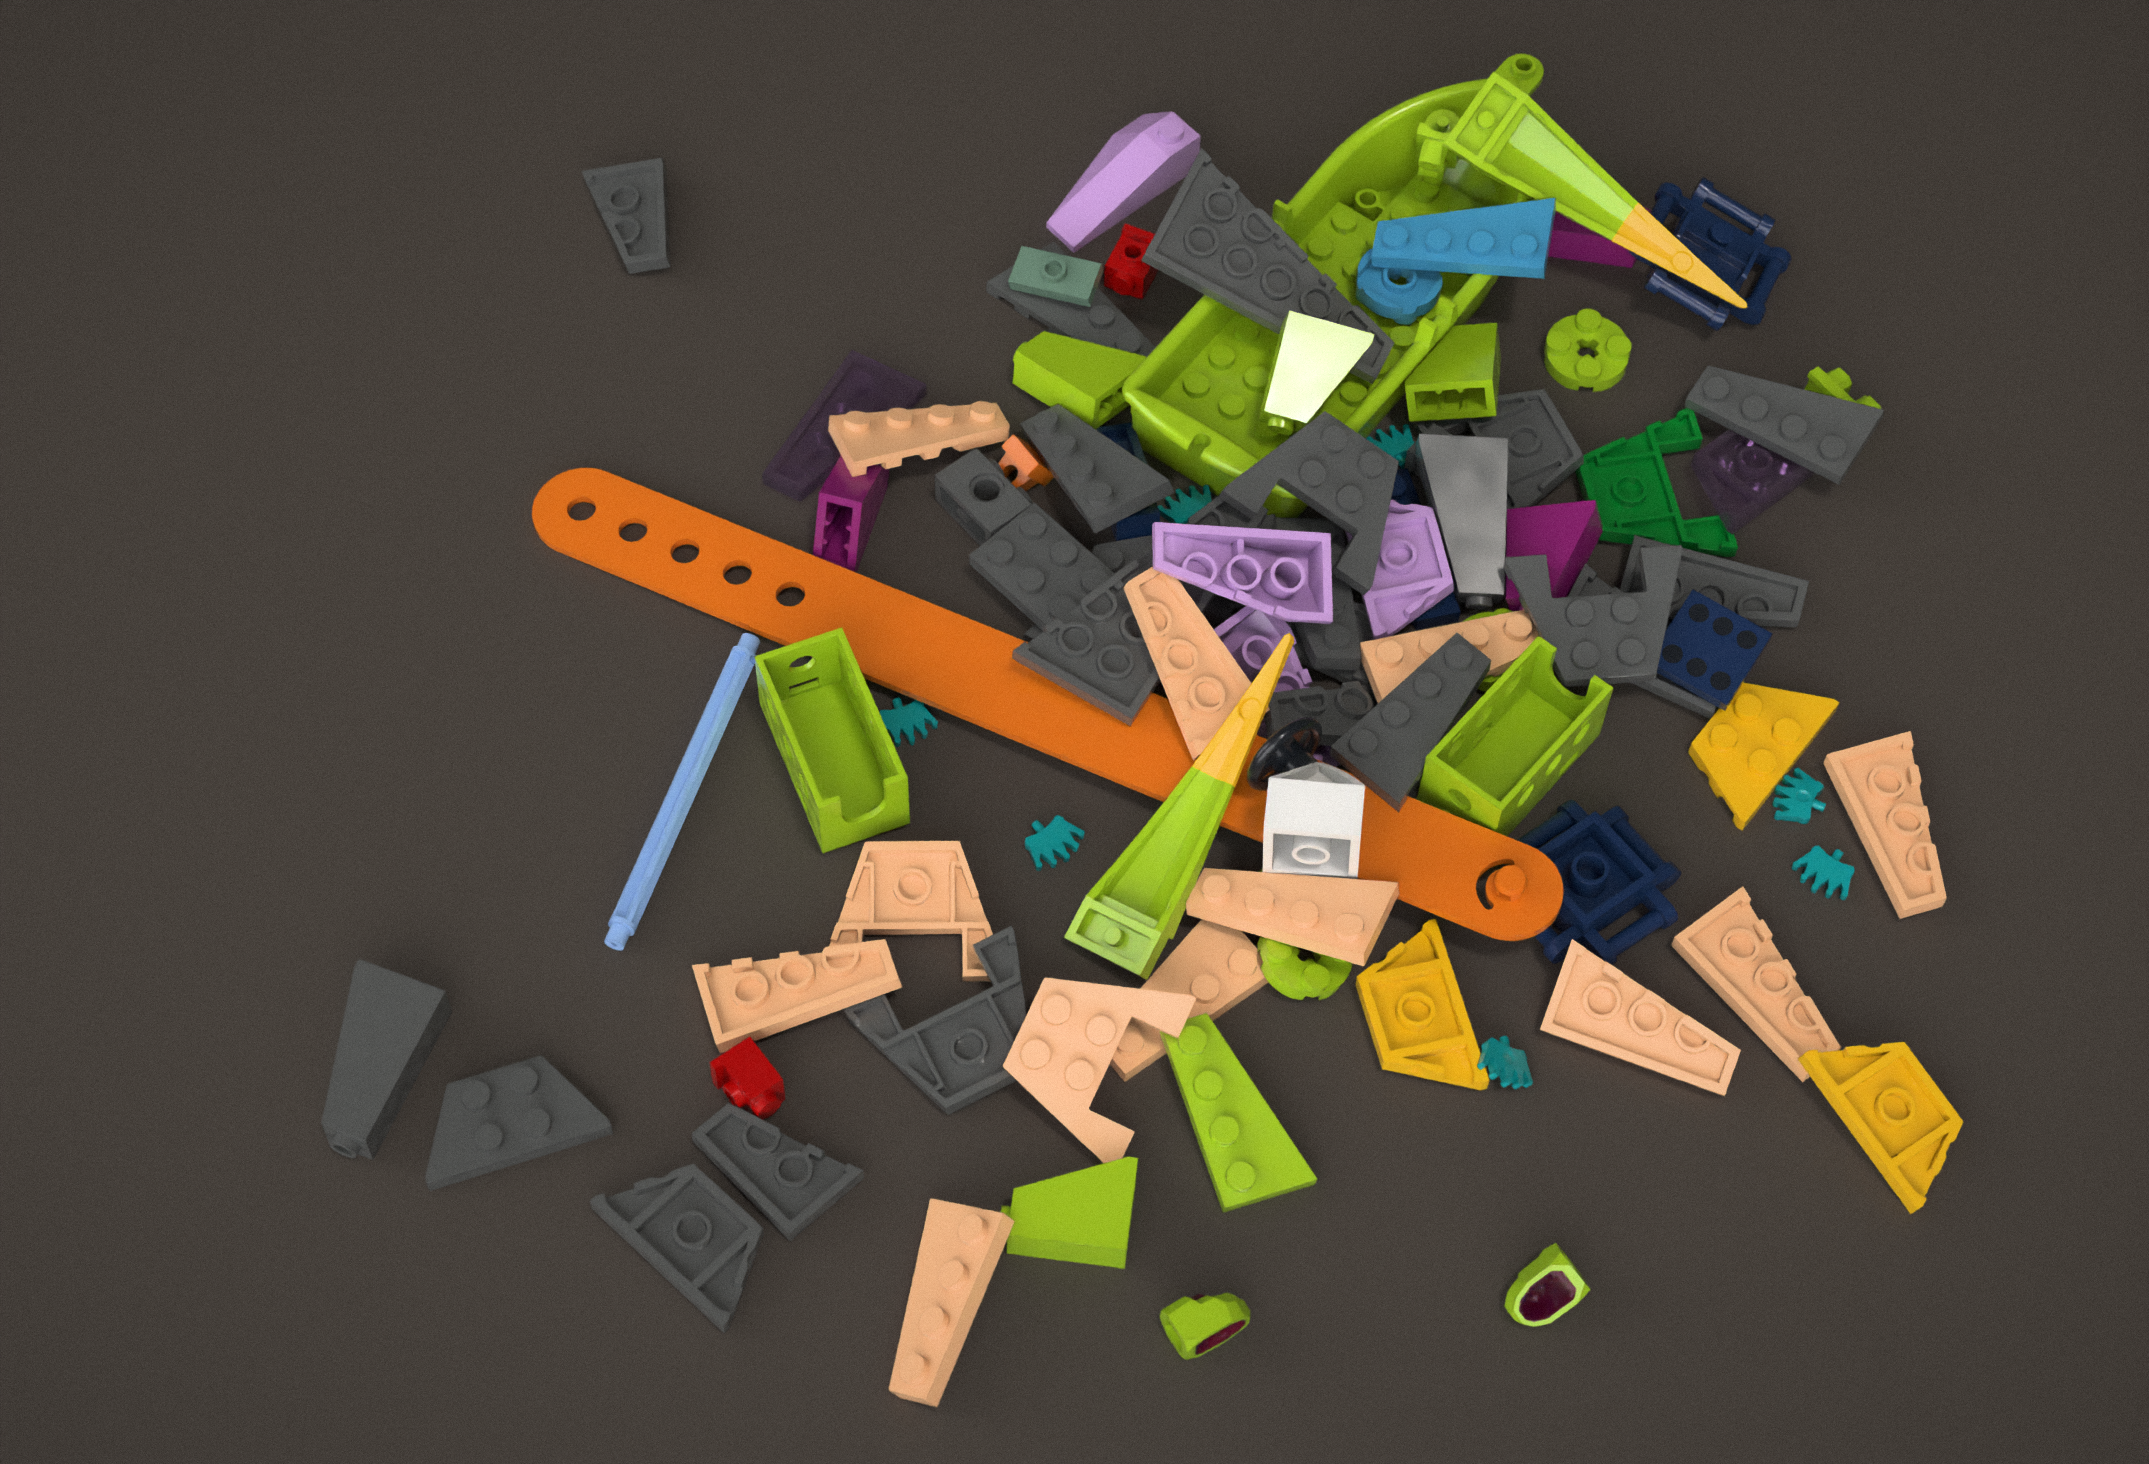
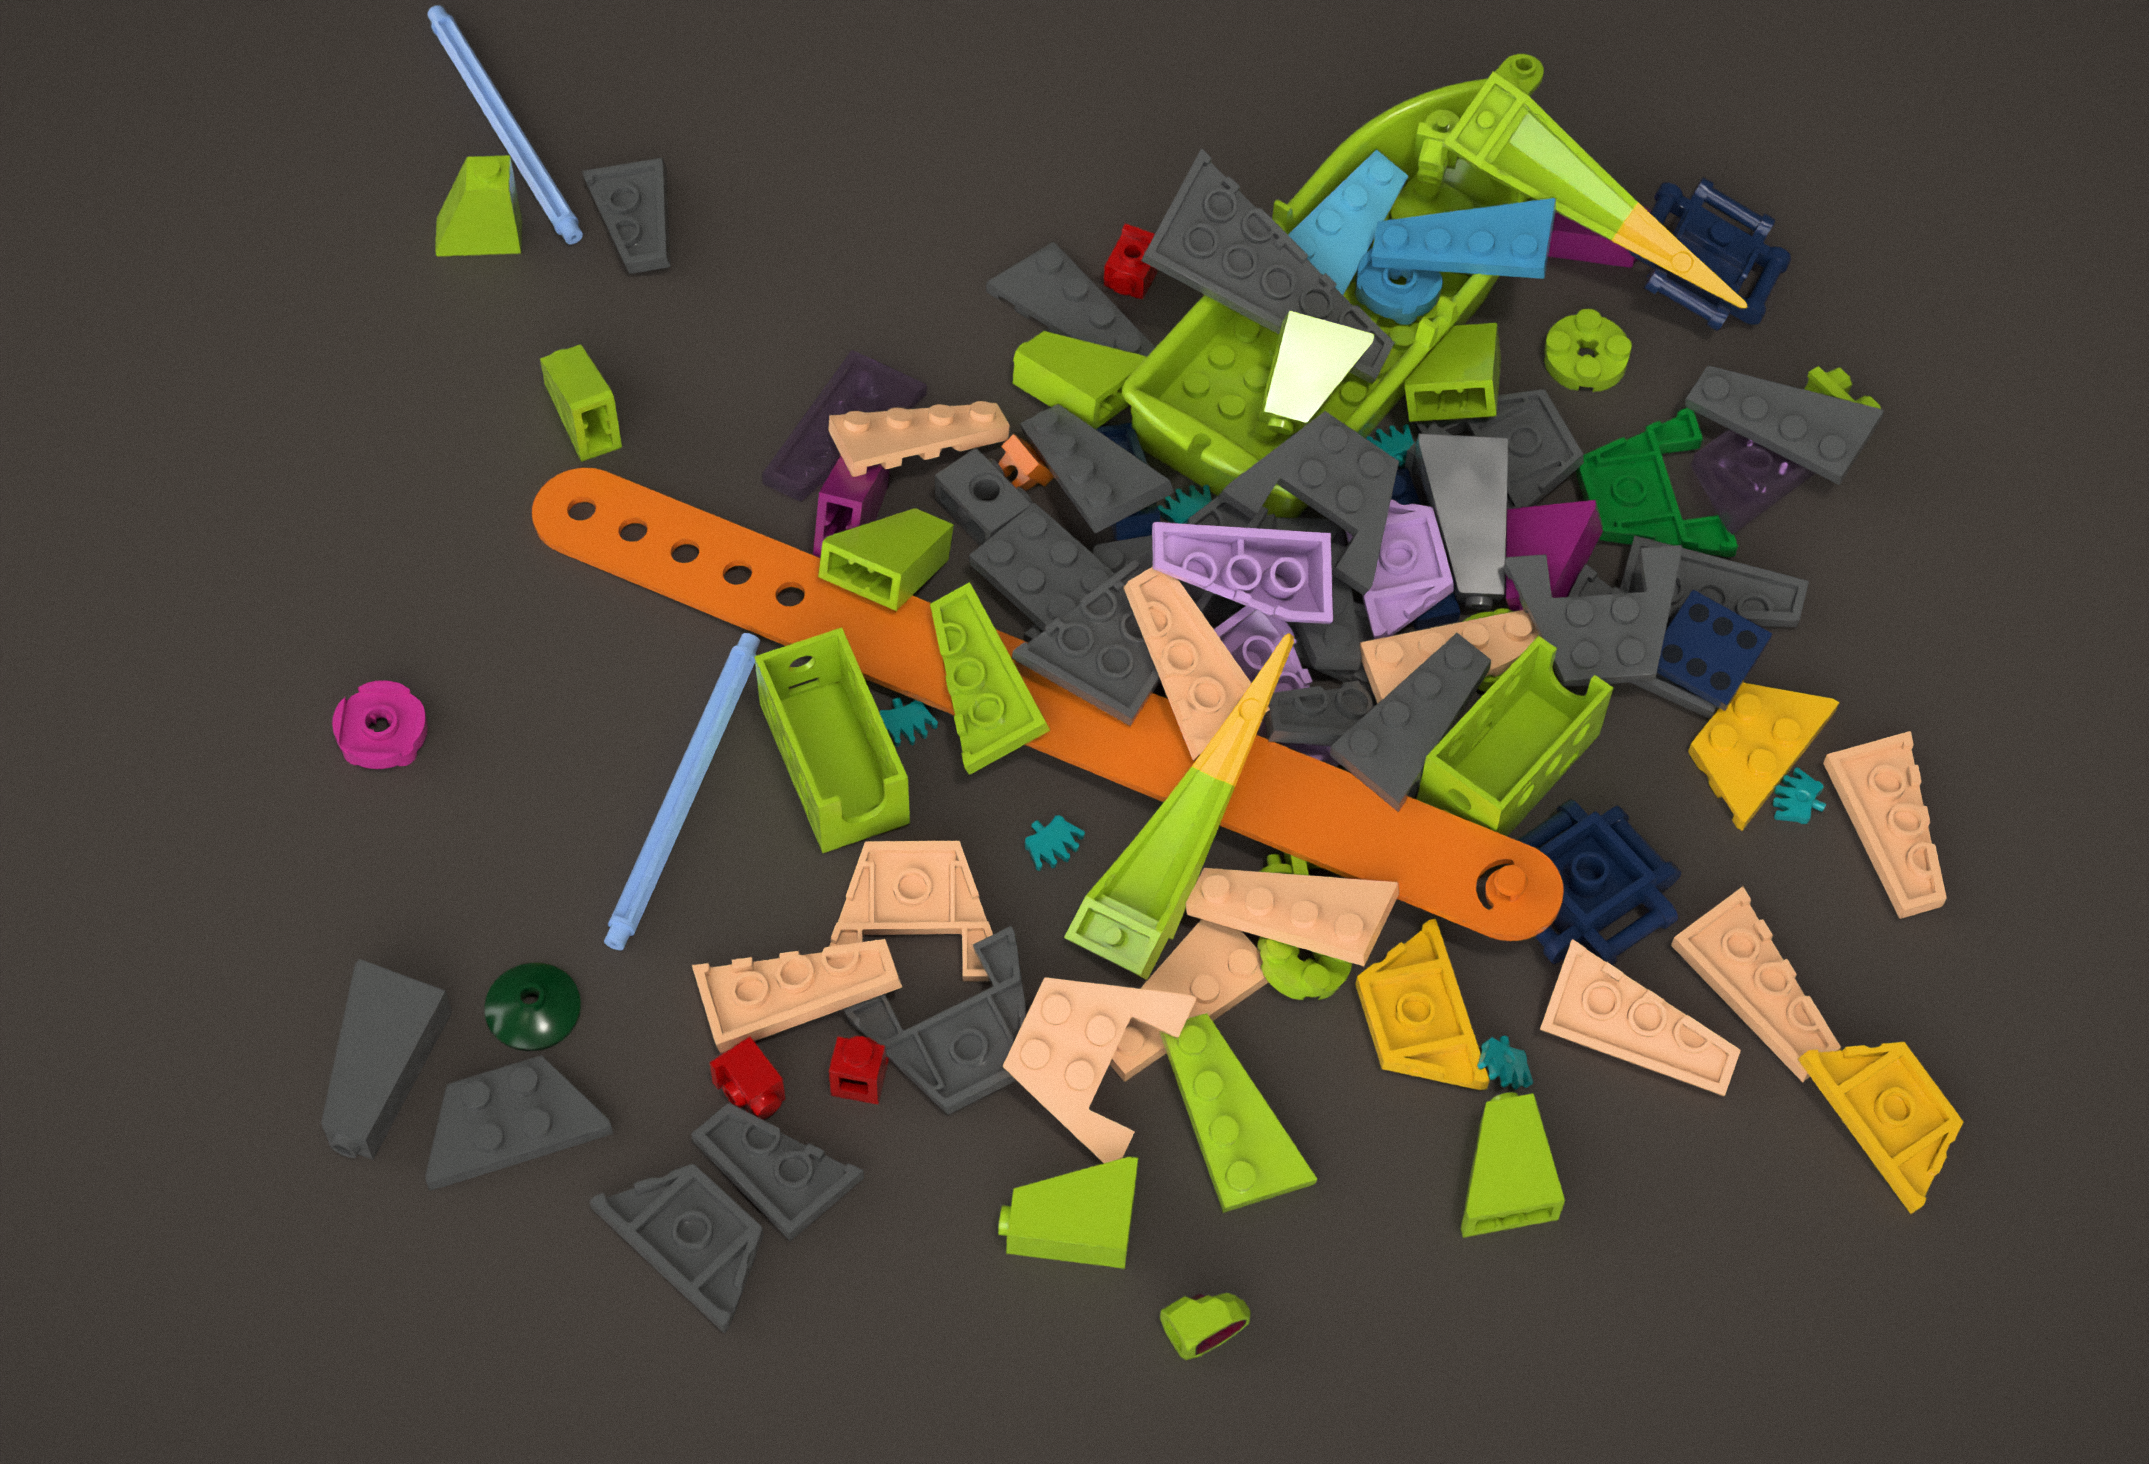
light nougat wing [889,1198,1015,1407] -> none
sand green plate [1008,246,1103,307] -> none
lavender wedge [1046,111,1201,253] -> none
white piece [1247,717,1365,879] -> none
rock [1504,1243,1591,1327] -> none
teal piece [1791,846,1855,901] -> none
none -> dark pink plate [332,681,428,769]
none -> light blue piece [427,5,583,244]
none -> lime slope [435,155,522,256]
none -> dark green dish [484,963,581,1051]
none -> lime slope [540,344,622,462]
none -> lime slope [818,508,954,611]
none -> red brick [829,1036,889,1105]
none -> lime wing [930,582,1050,775]
none -> medium azure wing [1288,150,1408,295]
none -> lime slope [1461,1092,1565,1238]

